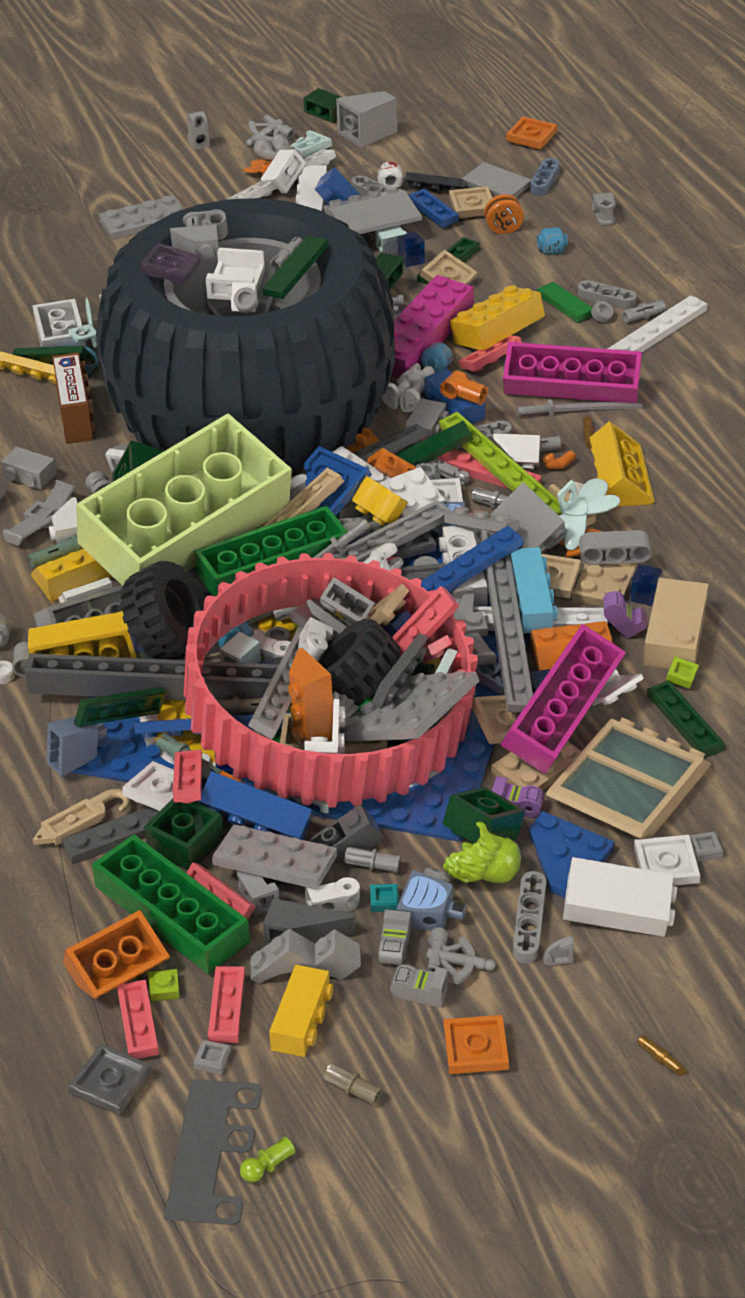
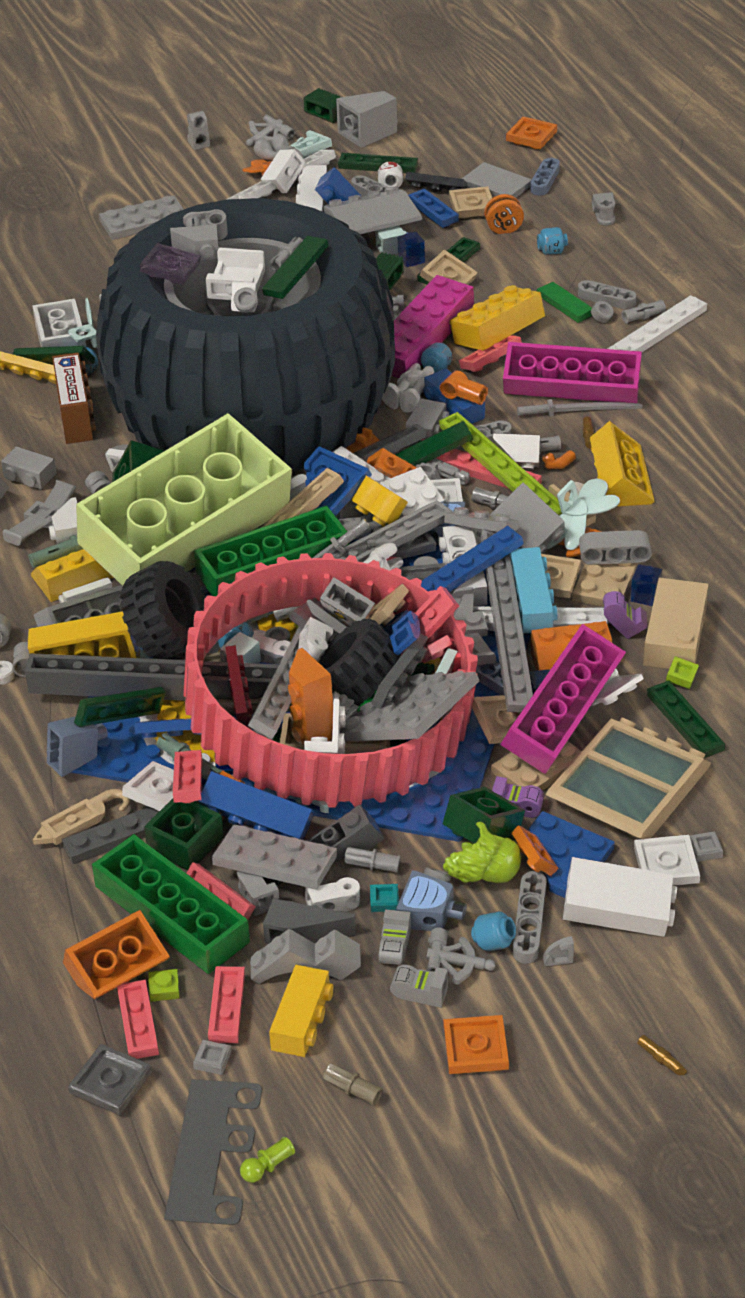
none -> dark red plate [225,645,253,729]
none -> dark green tile [338,152,418,174]
none -> blue slope [390,610,420,655]
none -> dark azure head [471,911,516,951]
none -> orange plate [512,825,558,876]

